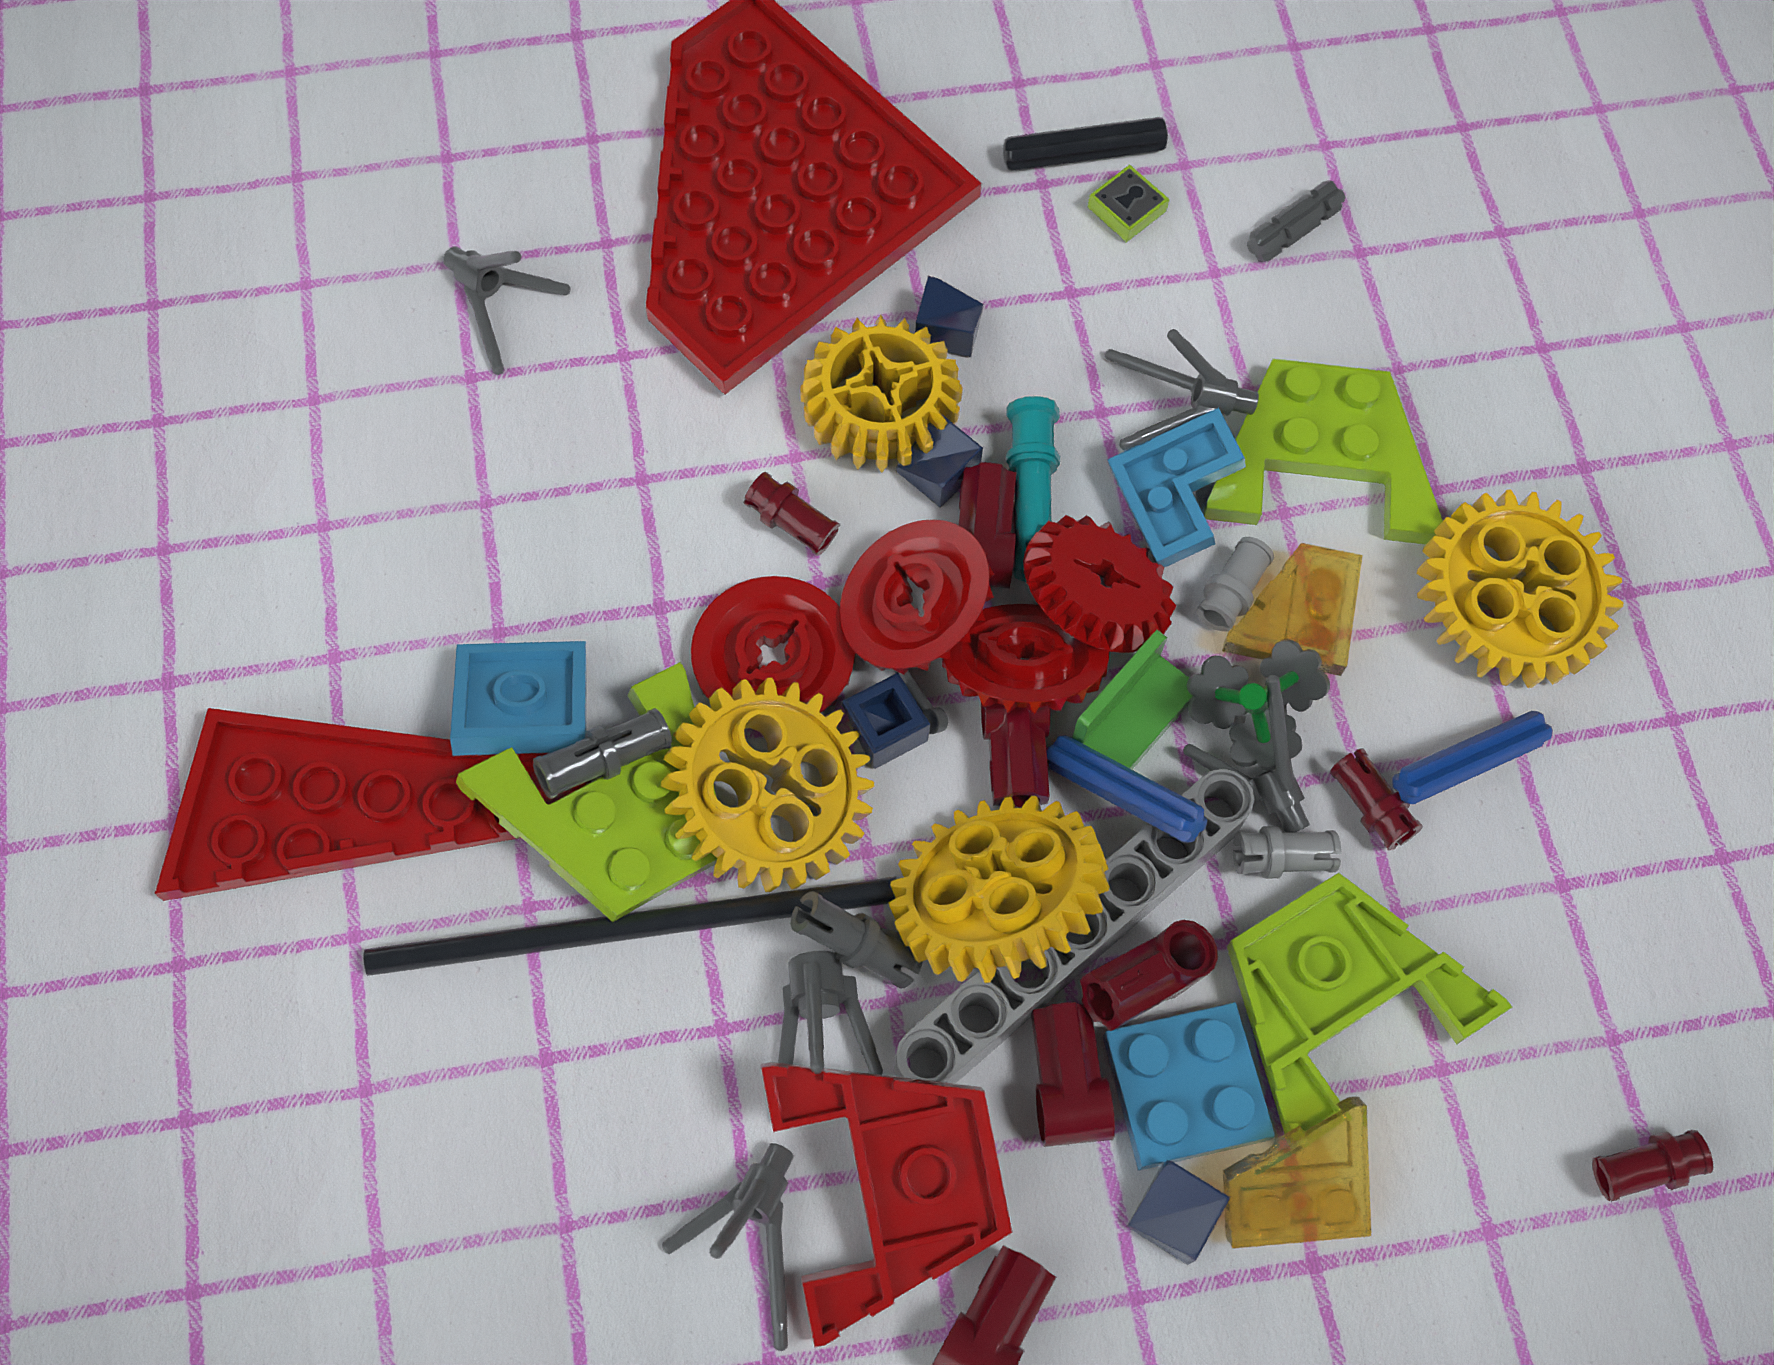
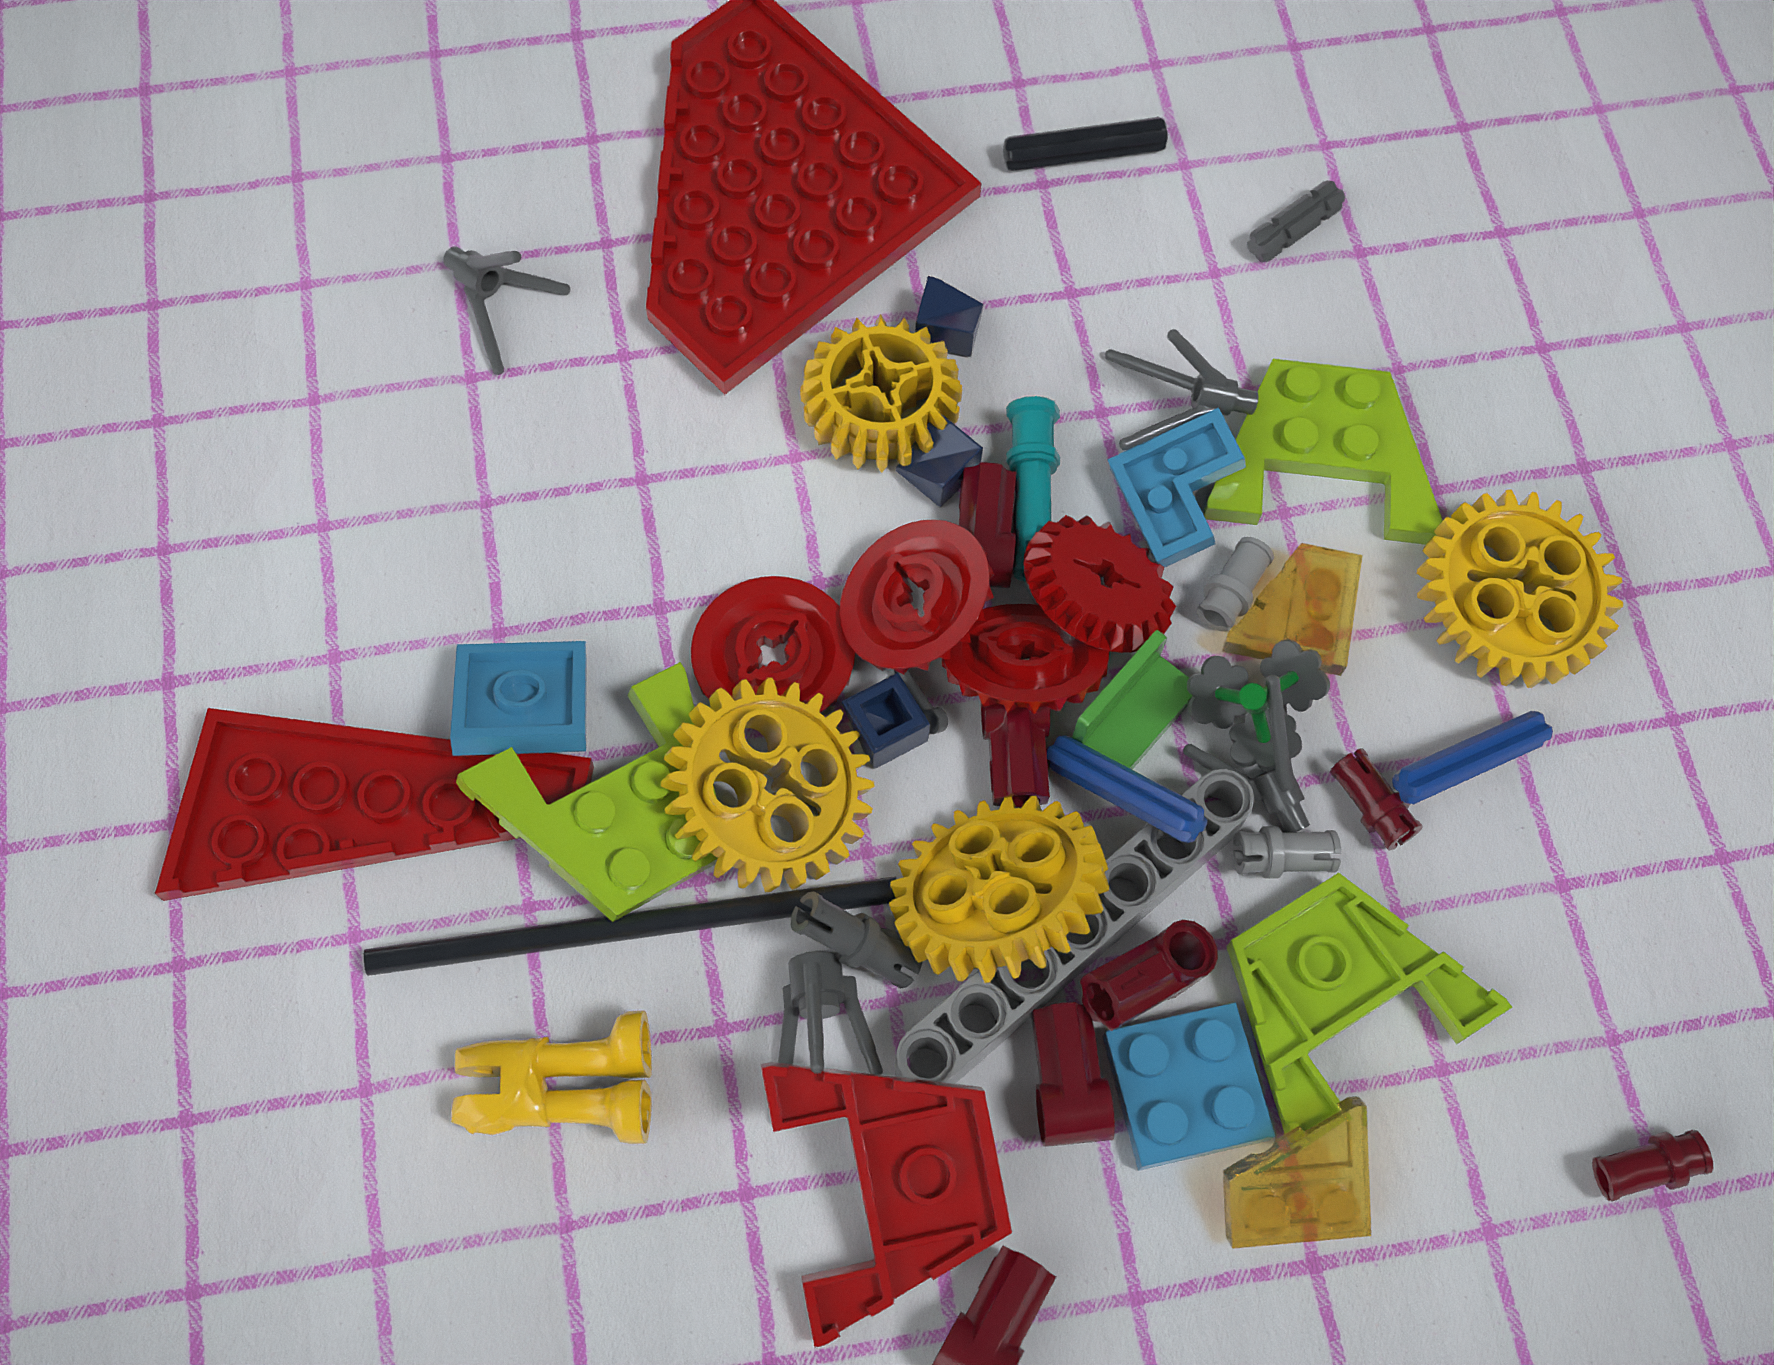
dark grey pin [533,708,672,799] -> none
dark grey plant [662,1143,794,1351] -> none
dark red pin [743,471,840,556] -> none
tile [1087,164,1170,242] -> none
dark blue slope [1127,1160,1230,1265] -> none
none -> yellow piece [451,1010,652,1144]

